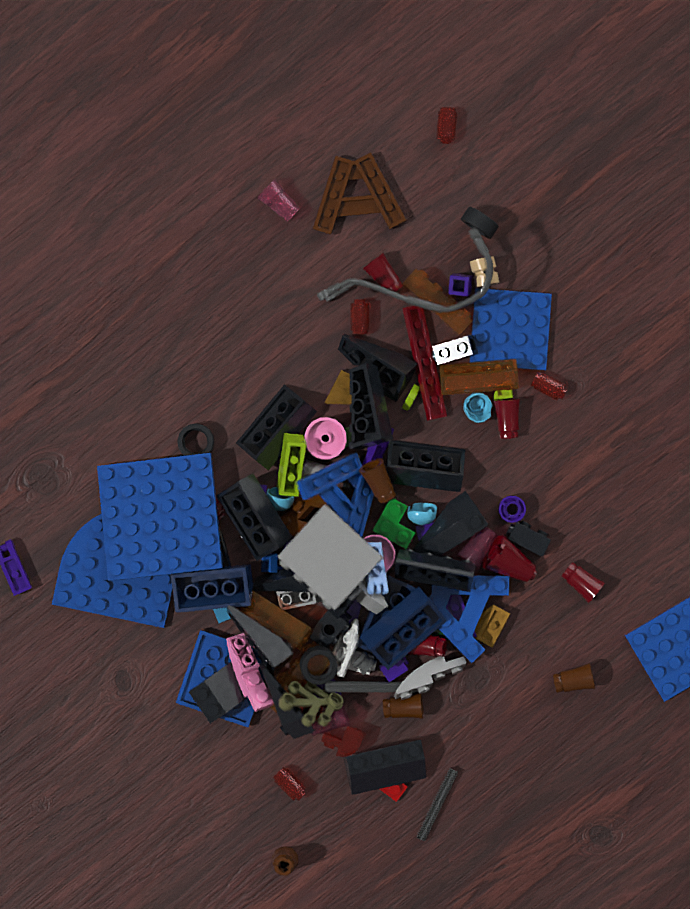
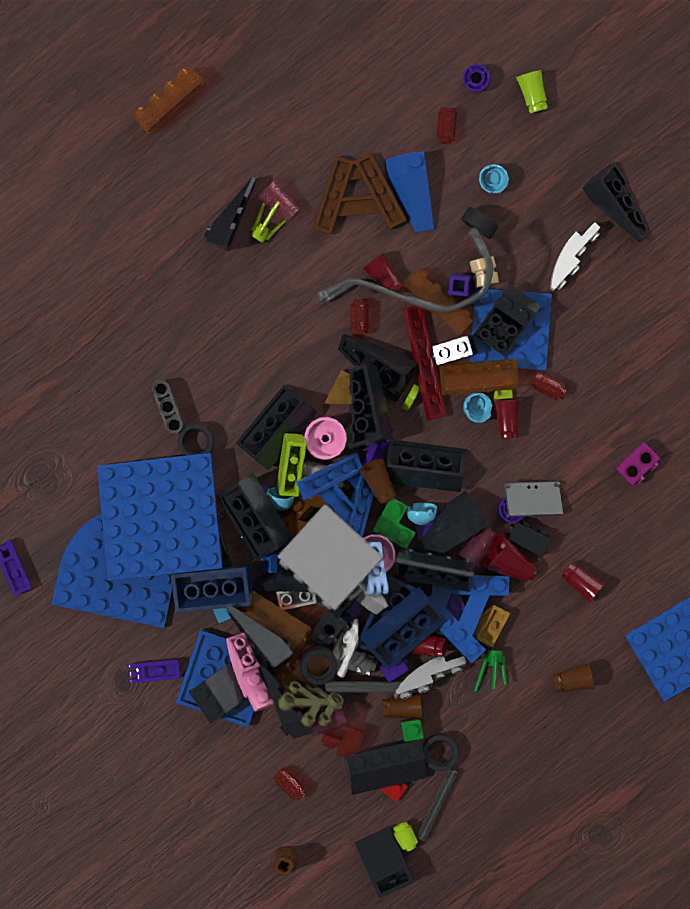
none -> dark purple hinge [127,659,181,683]
none -> clear orange brick [133,66,205,135]
none -> dark grey beam [152,380,184,434]
none -> black wedge [204,177,257,251]
none -> lime plant [251,199,287,243]
none -> black slope [355,826,414,899]
none -> blue wedge [385,151,434,232]
none -> lime brick [393,821,418,852]
none -> green brick [401,718,424,742]
none -> black tyre [423,733,459,771]
none -> dark purple wheel [463,64,491,93]
none -> black slope [473,284,541,357]
none -> green plant [474,650,507,692]
none -> medium azure hair [479,164,509,193]
none -> door [504,481,563,517]
none -> lime plant [516,70,548,114]
none -> white slope [550,222,600,291]
none -> black wedge [583,162,650,243]
none -> magenta brick [614,442,660,485]

